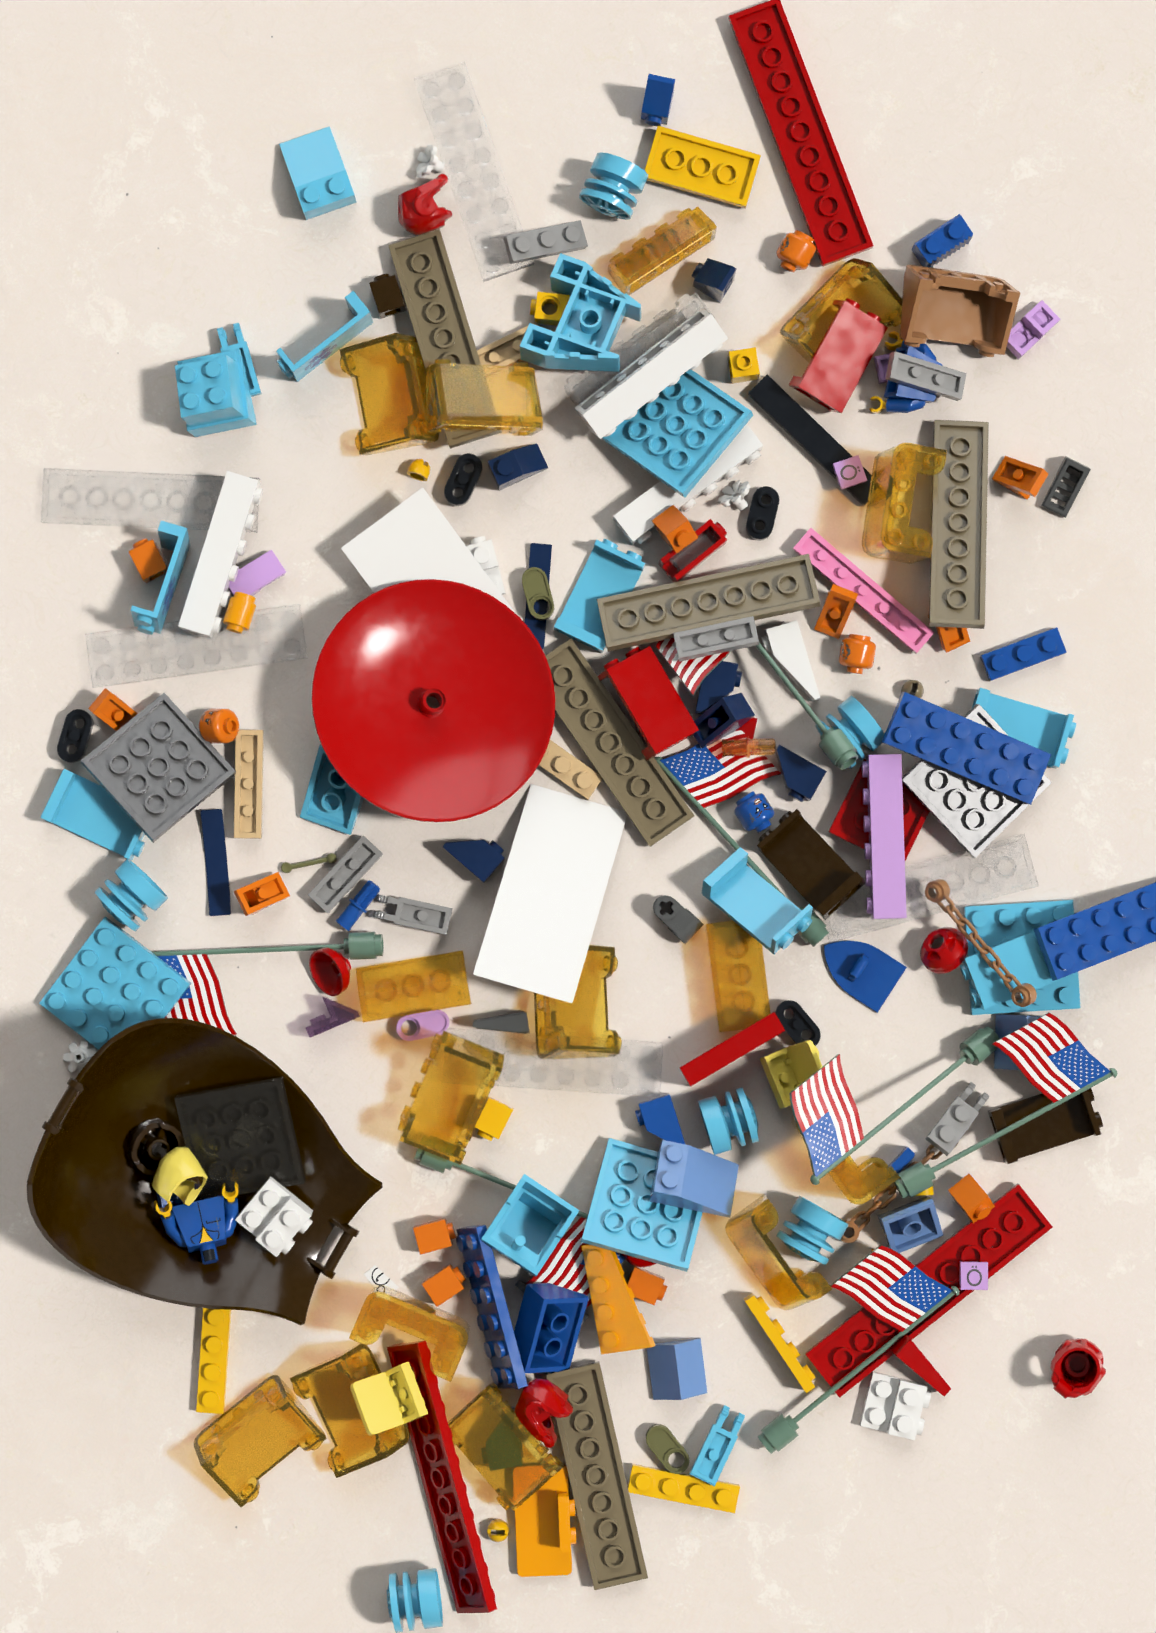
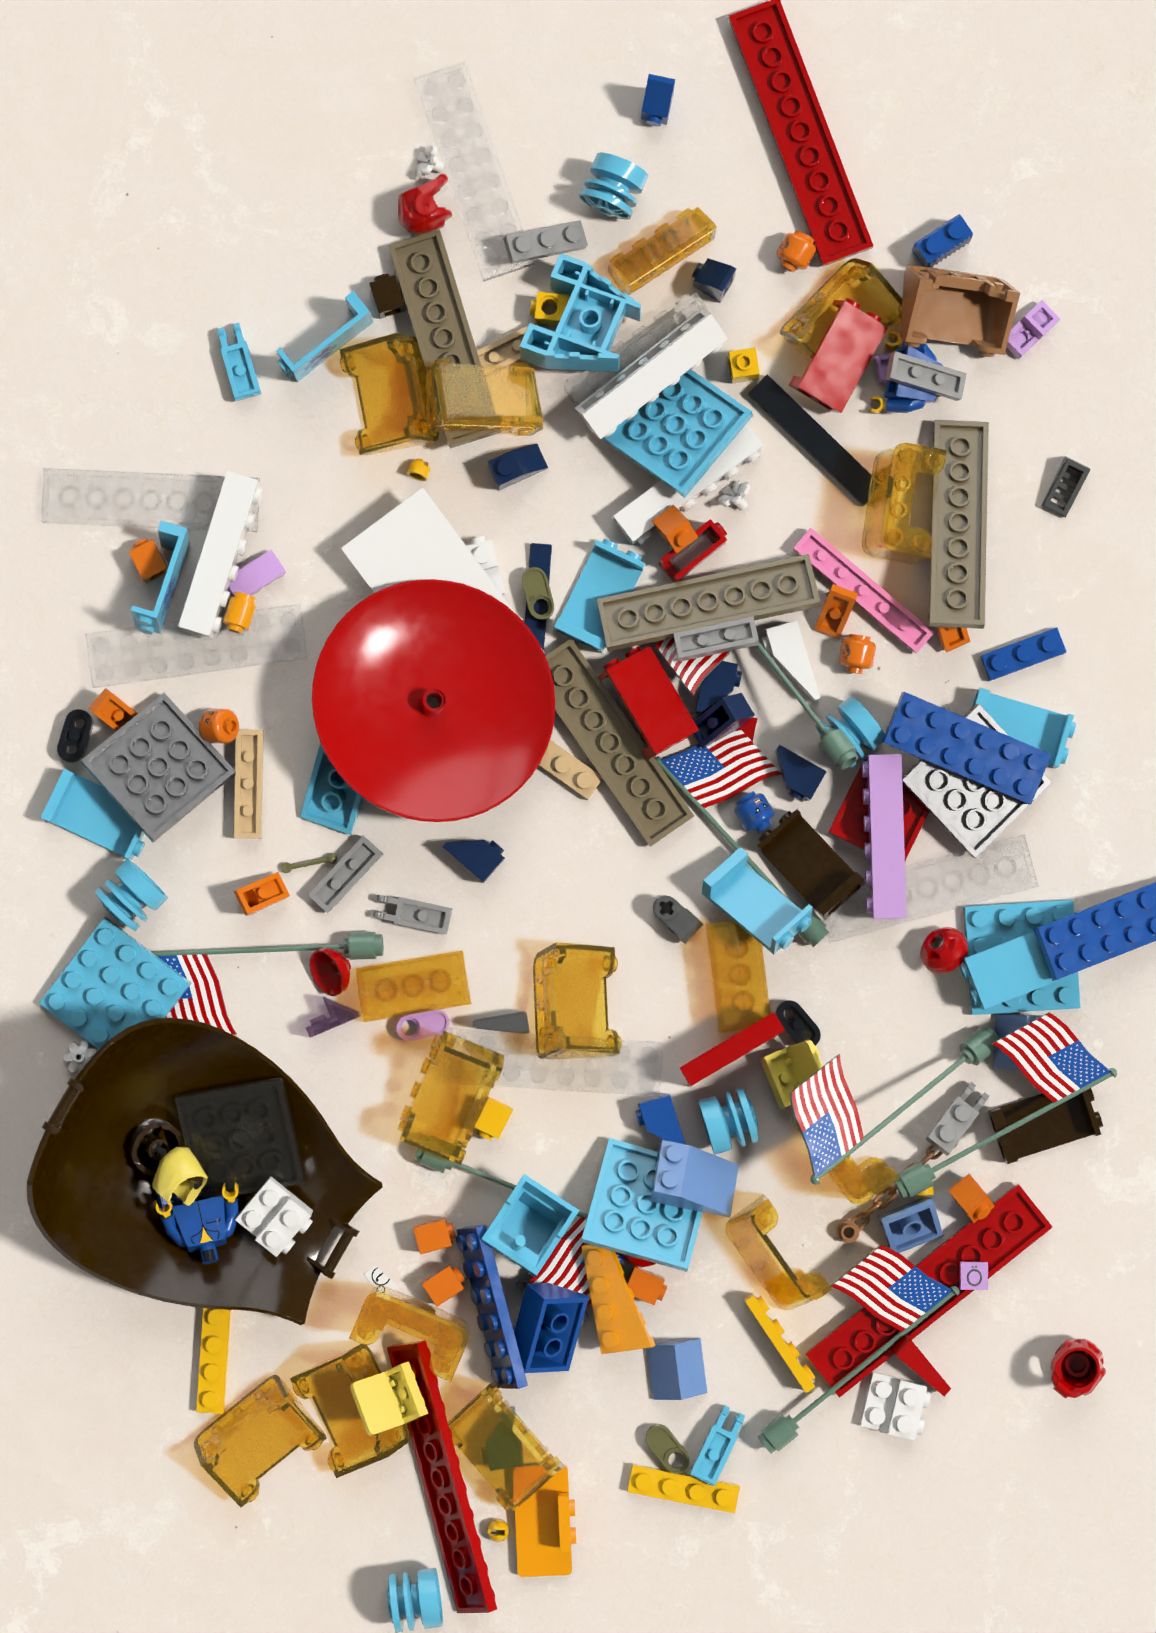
medium azure piece [175,349,257,437] -> none
dark blue sticker [201,809,231,916] -> none
medium azure slope [279,126,357,220] -> none
blue axle [336,880,380,931] -> none
black plate [444,453,483,506] -> none
white sticker [473,784,627,1003] -> none
red helmet [515,1378,573,1448] -> none
dark tan plate [546,1361,648,1590] -> none
yellow plate [645,126,761,209] -> none
clear orange axle [722,737,776,758] -> none
black plate [746,486,779,541] -> none
medium azure wheel [776,1196,849,1265] -> none
blue shield [824,941,907,1013] -> none
lavender tile [832,455,867,490] -> none
blue tile [888,1147,915,1174] -> none
dark tan hinge [901,680,924,698] -> none
medium nougat piece [925,879,1037,1007] -> none
orange slope [992,456,1048,499] -> none

